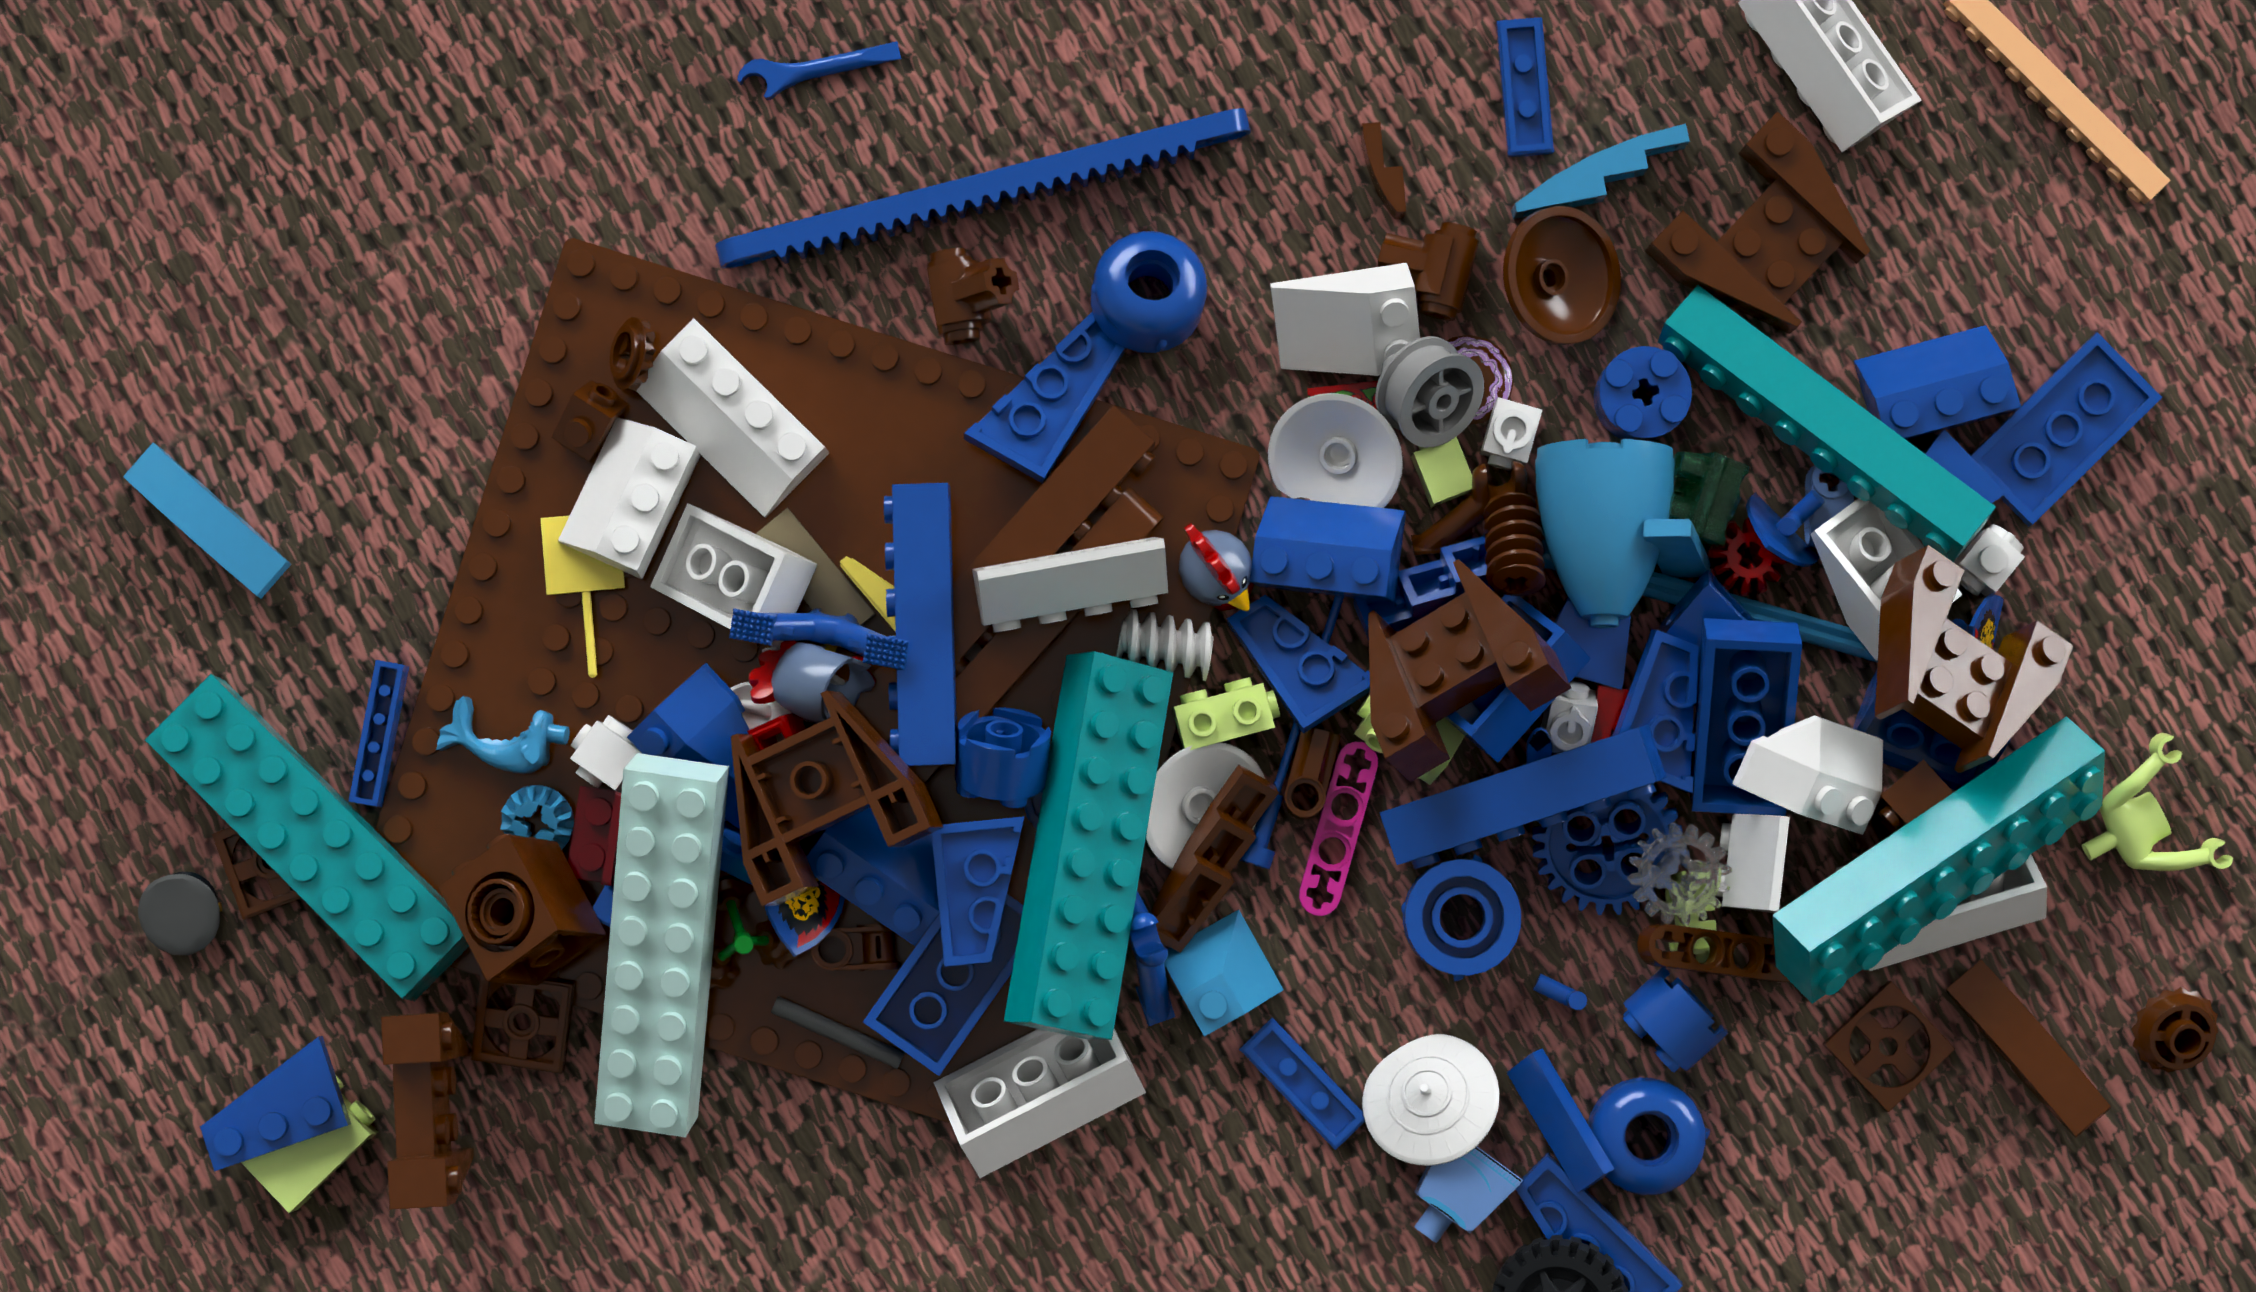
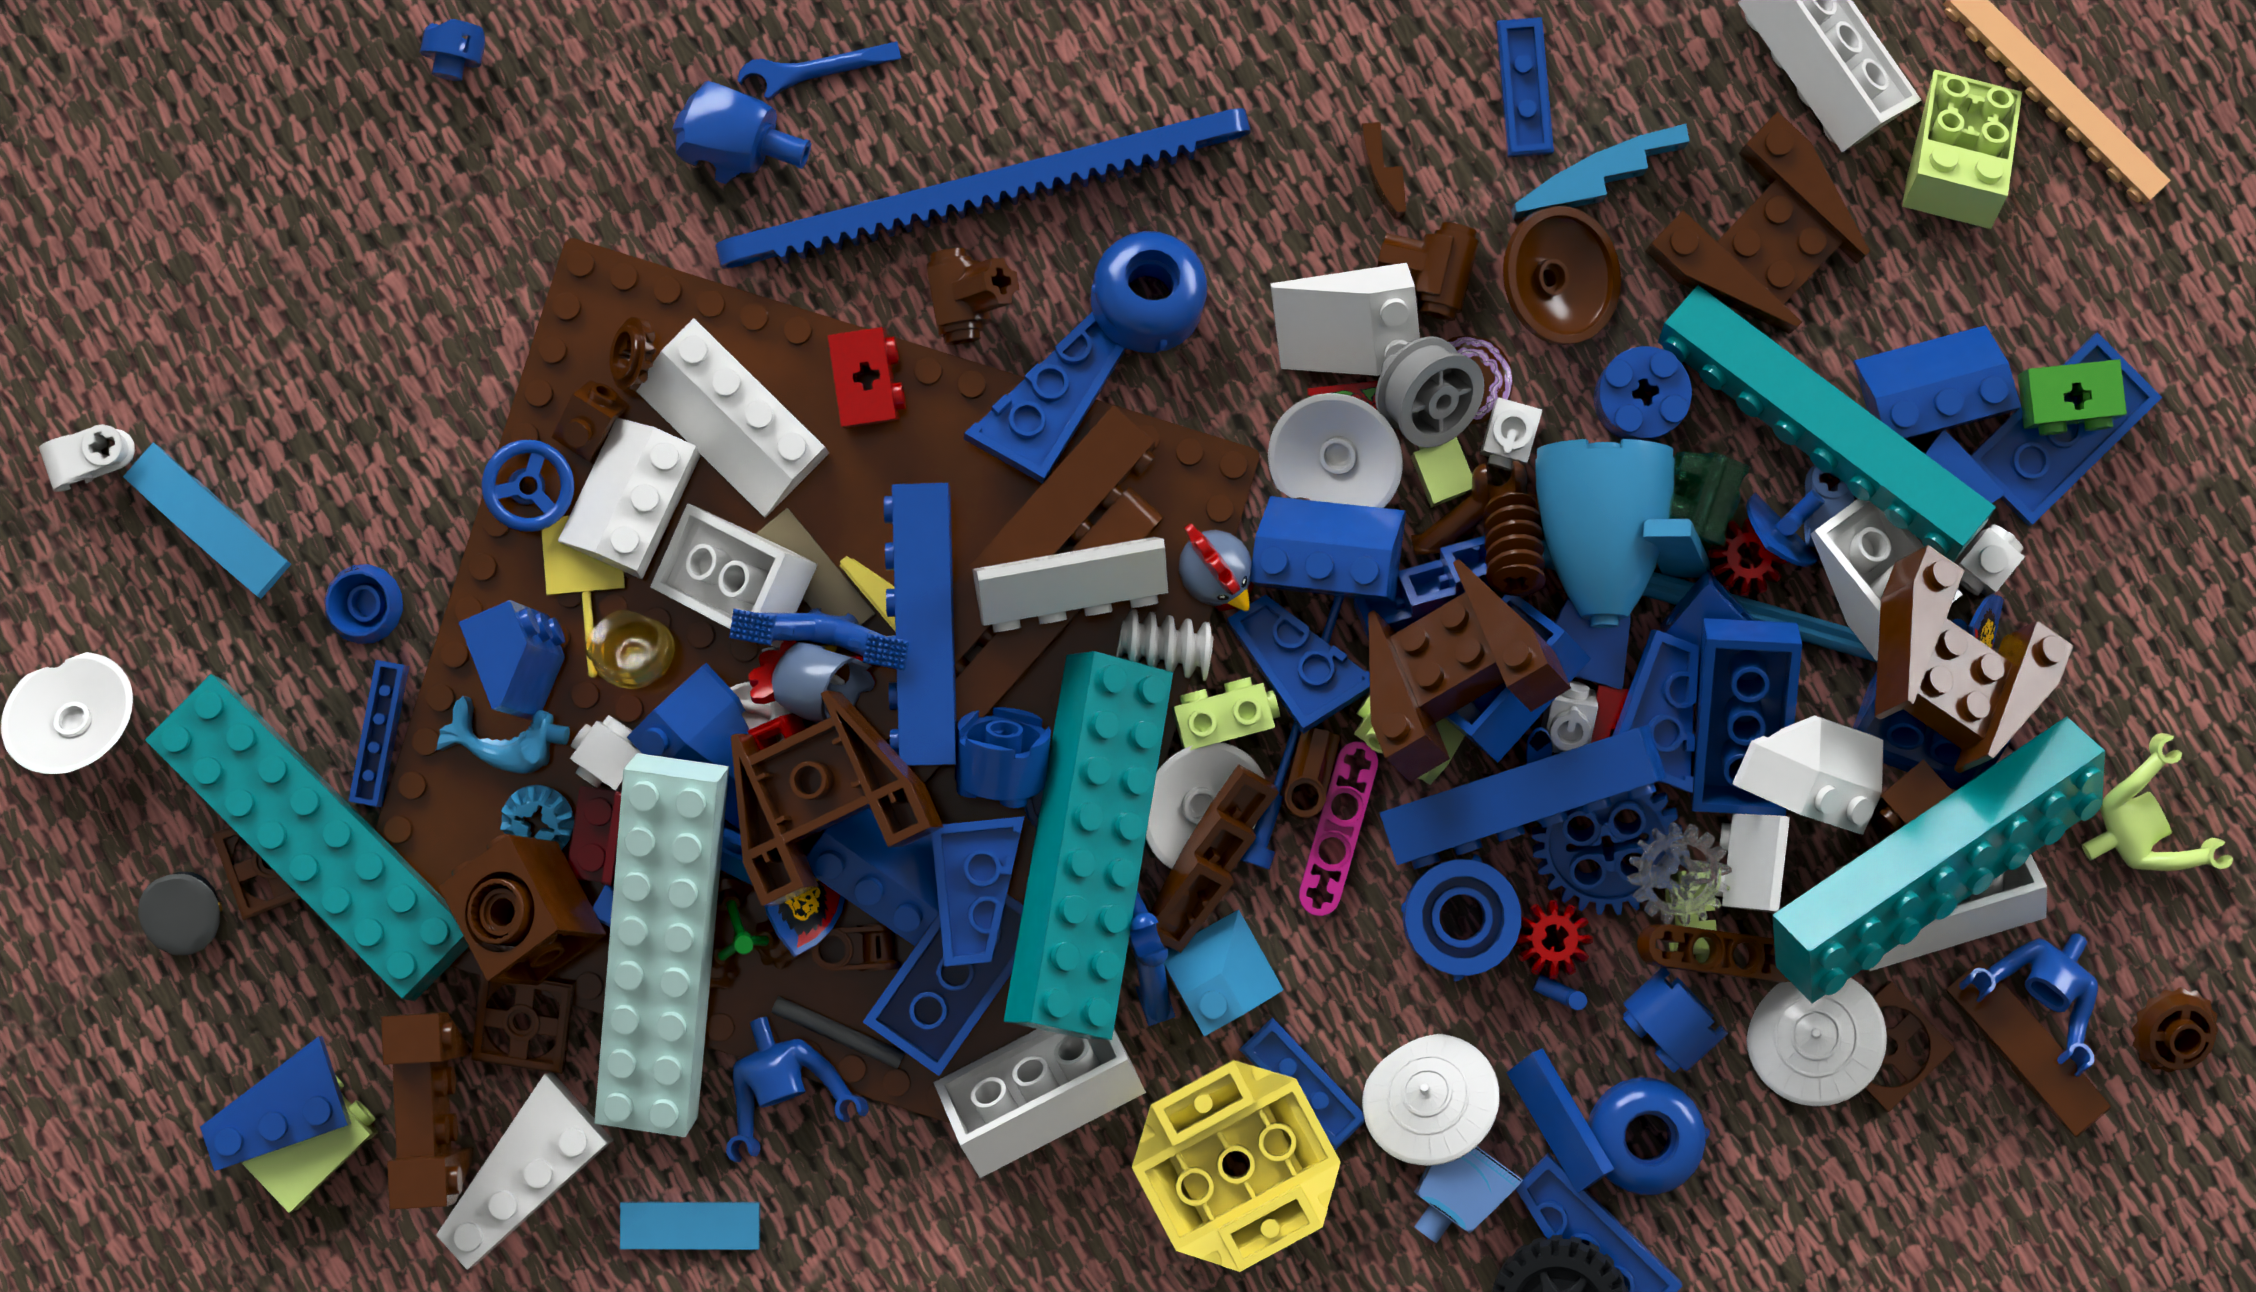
none -> white hat [1,652,133,774]
none -> white piece [39,424,135,492]
none -> blue hat [324,564,403,644]
none -> blue piece [420,19,485,81]
none -> white wedge [436,1072,613,1270]
none -> blue slope [459,600,565,721]
none -> blue piece [482,440,574,532]
none -> clear yellow hat [585,610,675,689]
none -> dark azure tile [620,1202,761,1250]
none -> blue piece [672,81,811,184]
none -> blue piece [726,1017,869,1162]
none -> red brick [828,327,906,429]
none -> light yellow piece [1132,1060,1341,1272]
none -> red gear [1515,900,1593,980]
none -> white hat [1746,978,1887,1106]
none -> yellowish green slope [1902,69,2022,229]
none -> blue piece [1959,934,2098,1077]
none -> bright green brick [2018,359,2127,436]

